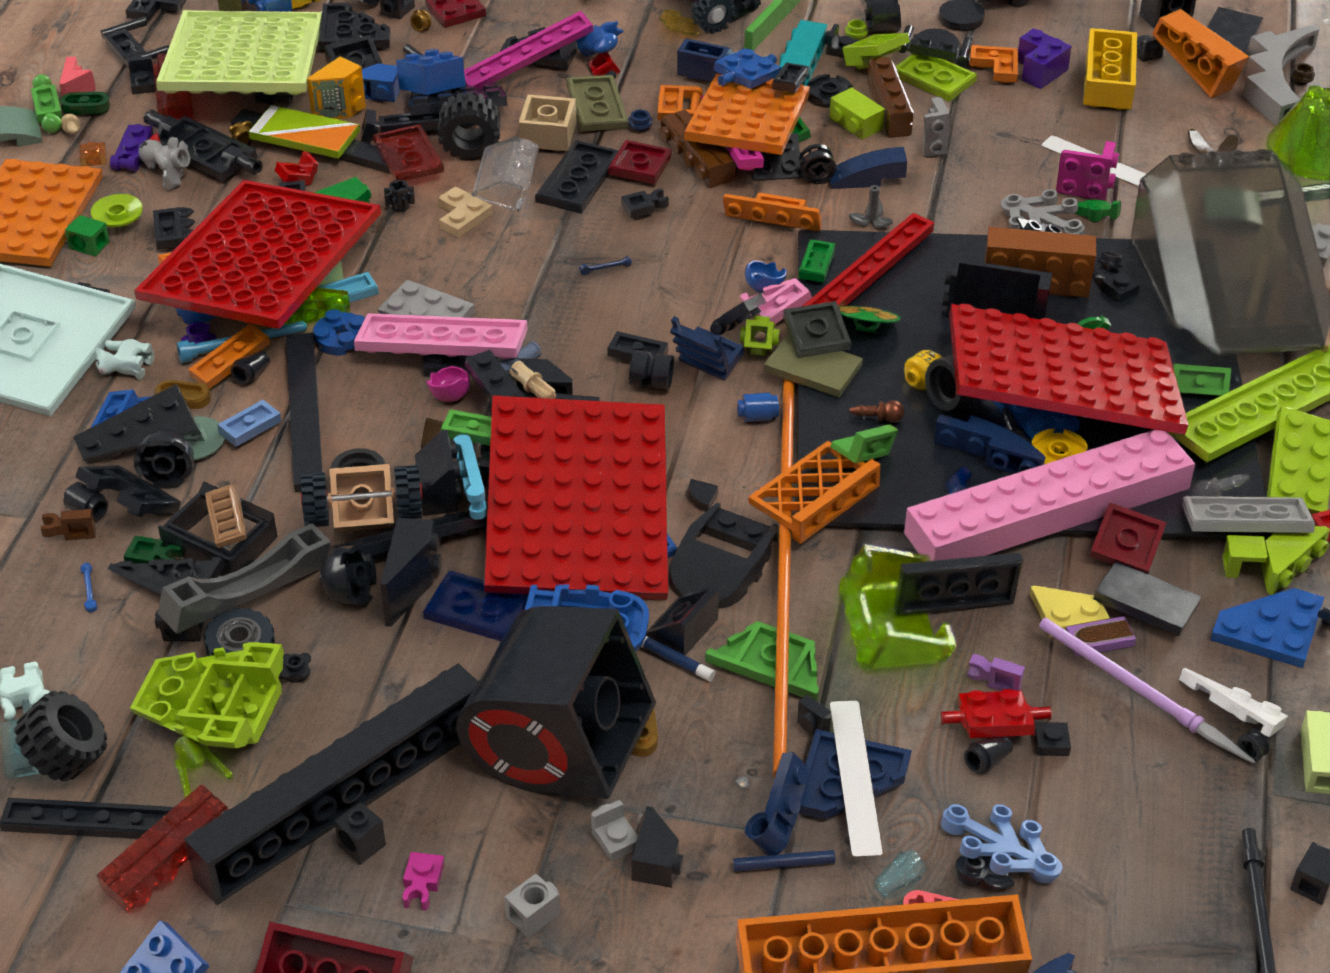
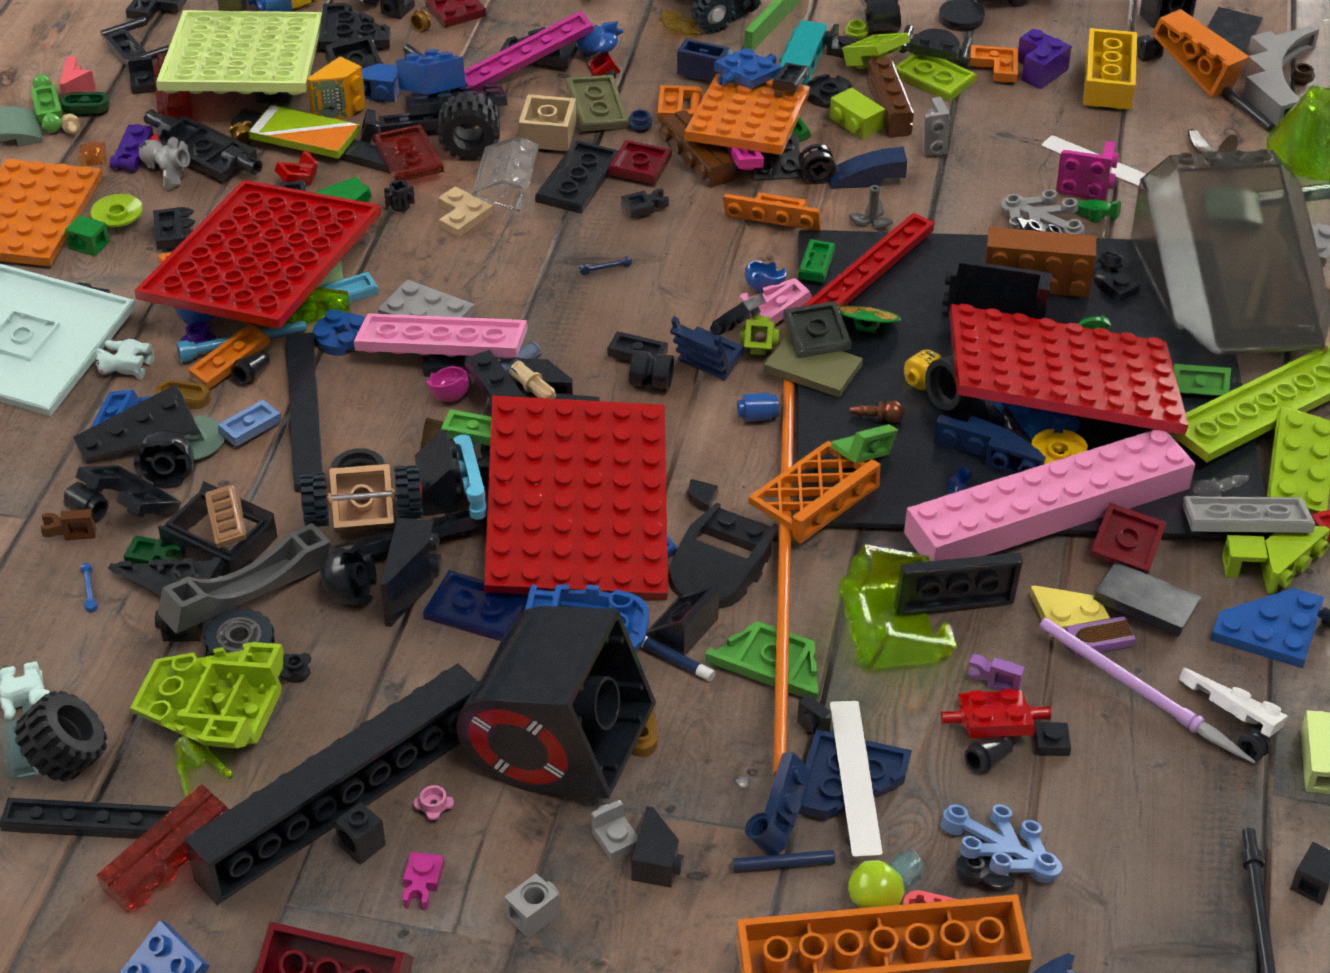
none -> bright pink plate [414,785,454,820]
none -> lime hair [848,860,905,908]
none -> black bar [1222,86,1275,132]

